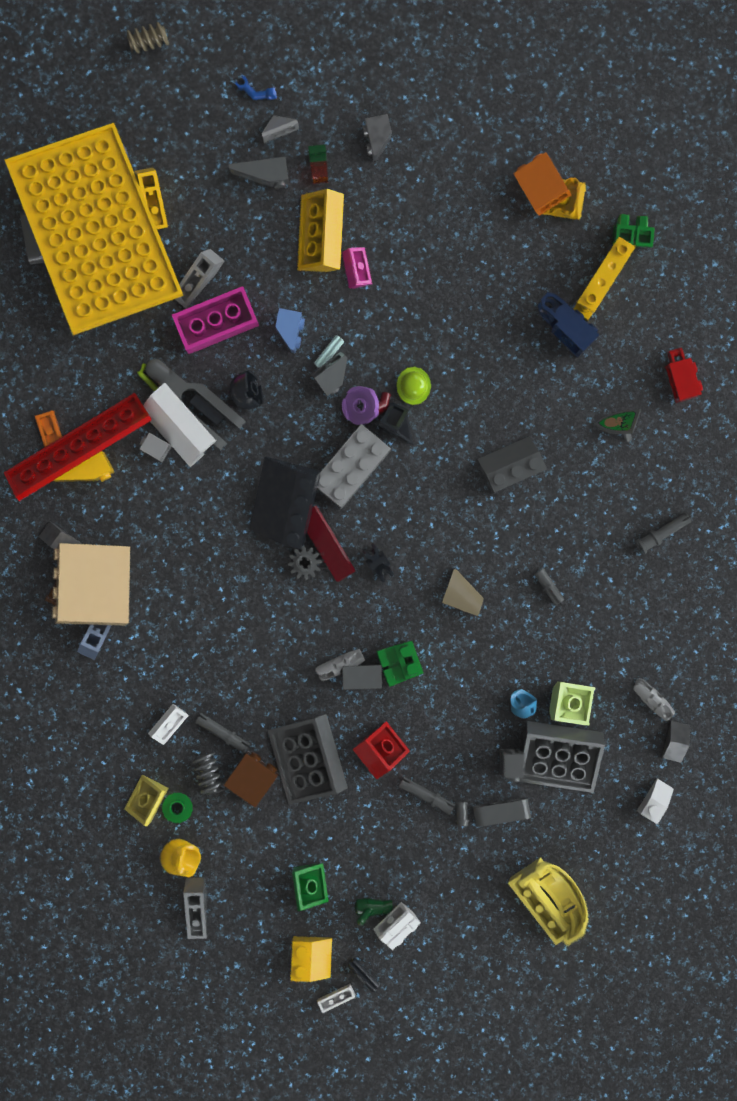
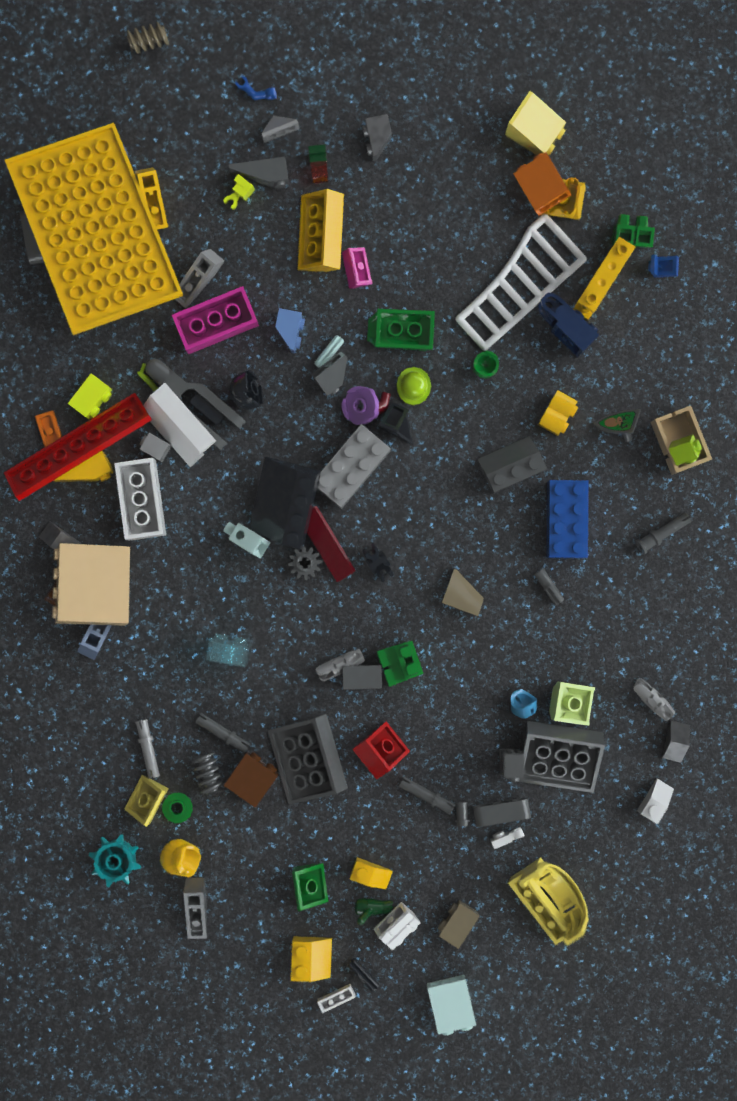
white plate [148,704,189,745] -> none
red brick [665,348,703,403] -> none
none -> neon yellow brick [68,373,112,420]
none -> teal brick [89,834,141,887]
none -> white brick [114,458,166,541]
none -> light grey pin [135,719,160,779]
none -> clear light blue brick [206,633,251,667]
none -> neon yellow piece [224,174,255,210]
none -> light aqua torso [224,522,271,559]
none -> yellow slope [350,857,393,889]
none -> green slope [367,309,435,351]
none -> light aqua brick [427,975,476,1035]
none -> dark tan brick [437,900,480,949]
none -> white bar [455,214,587,351]
none -> green piece [473,351,499,379]
none -> white plate [490,827,524,849]
none -> light yellow slope [505,91,566,156]
none -> yellow brick [538,390,578,436]
none -> blue brick [546,480,589,559]
none -> blue bracket [648,255,679,278]
none -> tan piece [651,405,712,475]
none -> lime brick [669,434,702,466]

